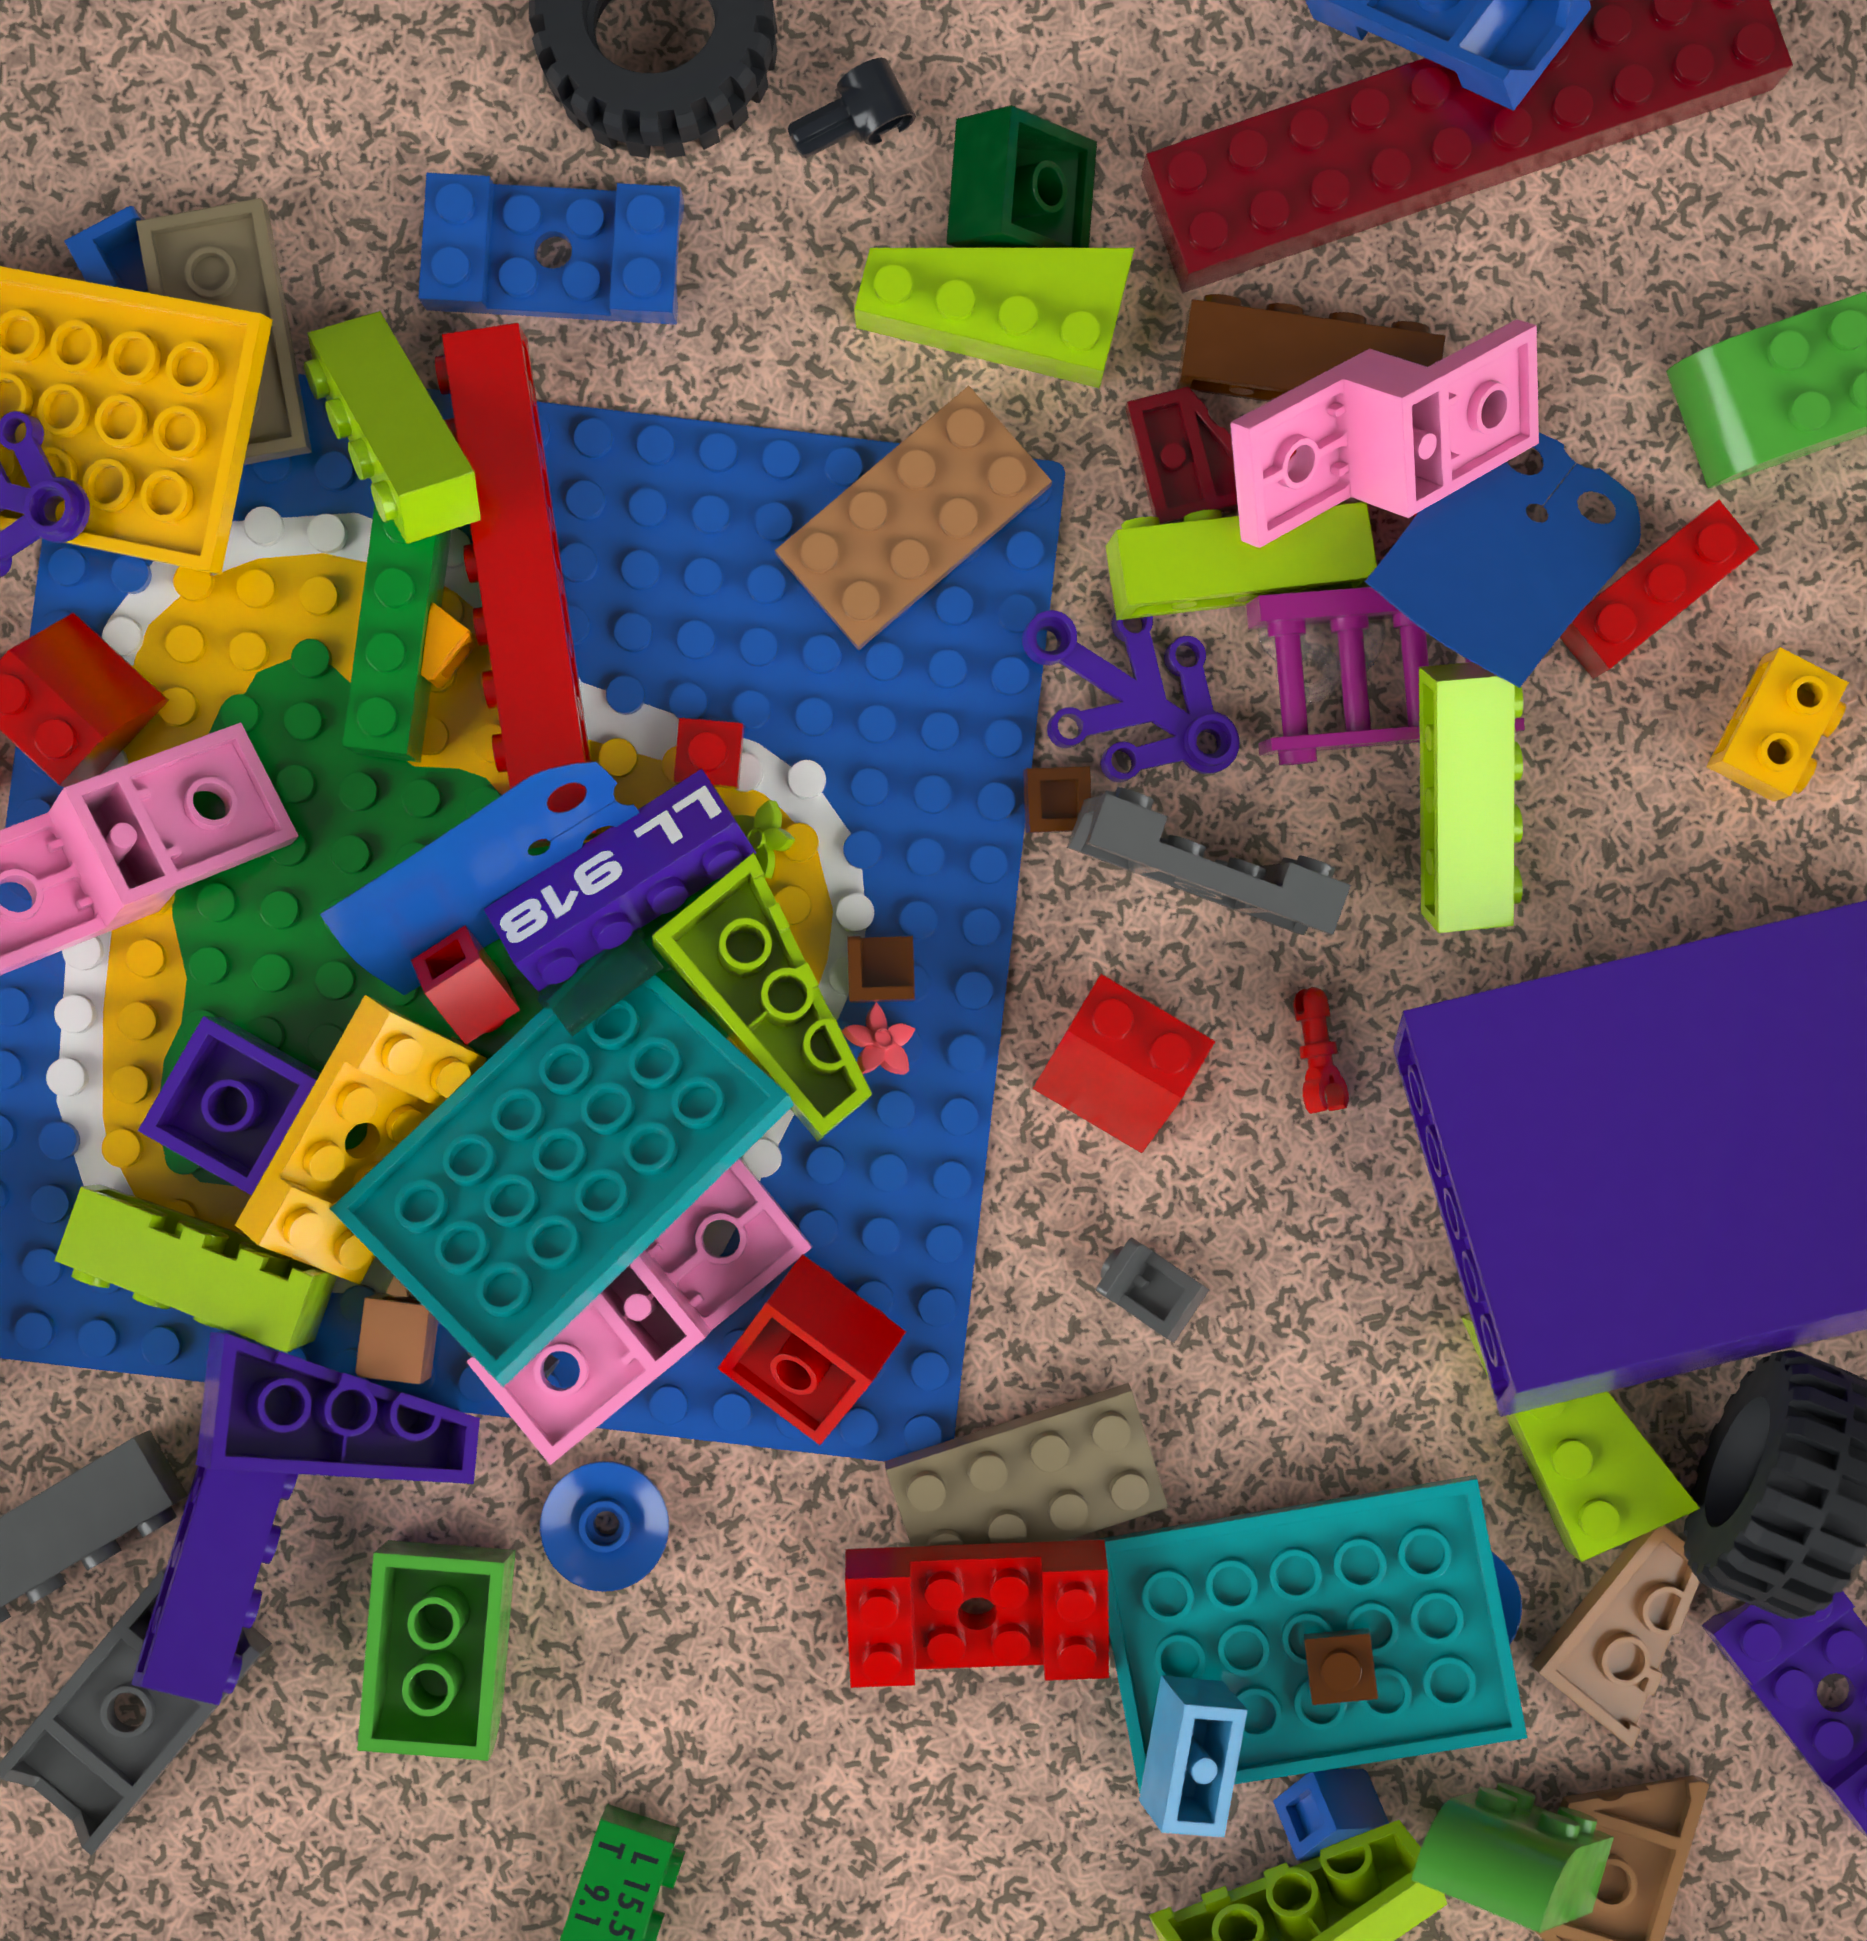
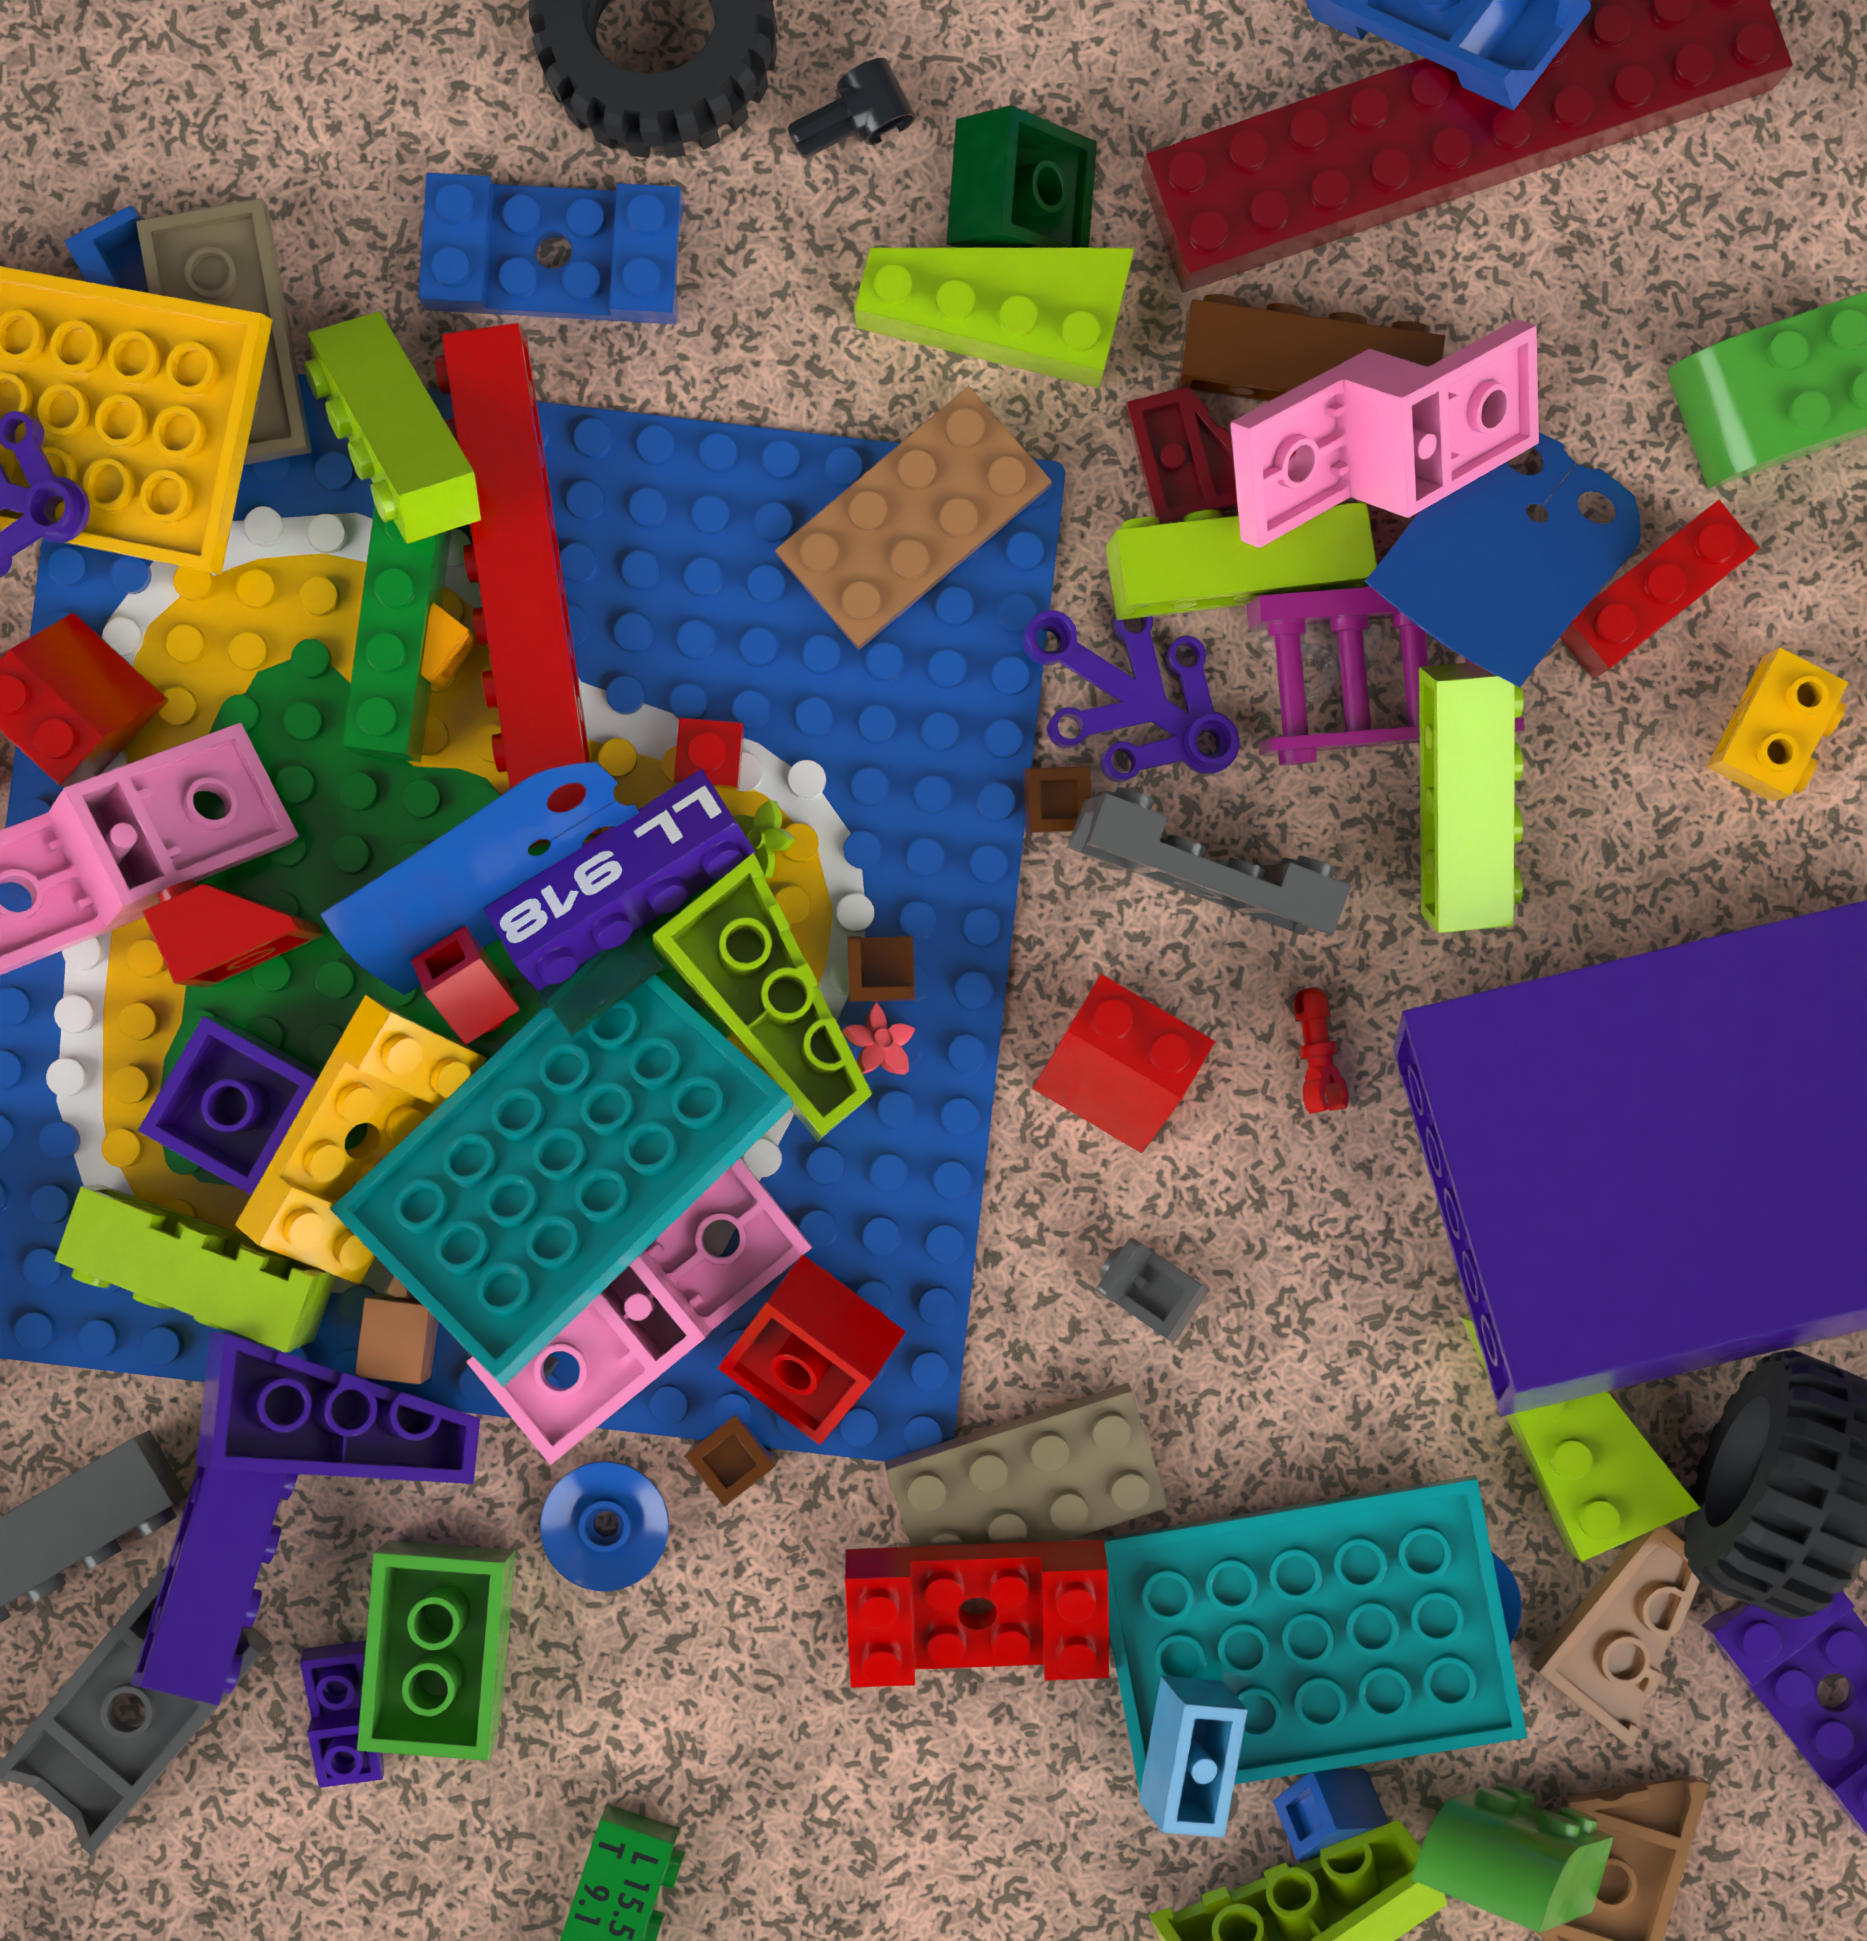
reddish brown plate [1304,1628,1378,1705] -> none
none -> red slope [142,879,324,988]
none -> dark purple slope [300,1641,384,1788]
none -> reddish brown panel [684,1413,780,1507]

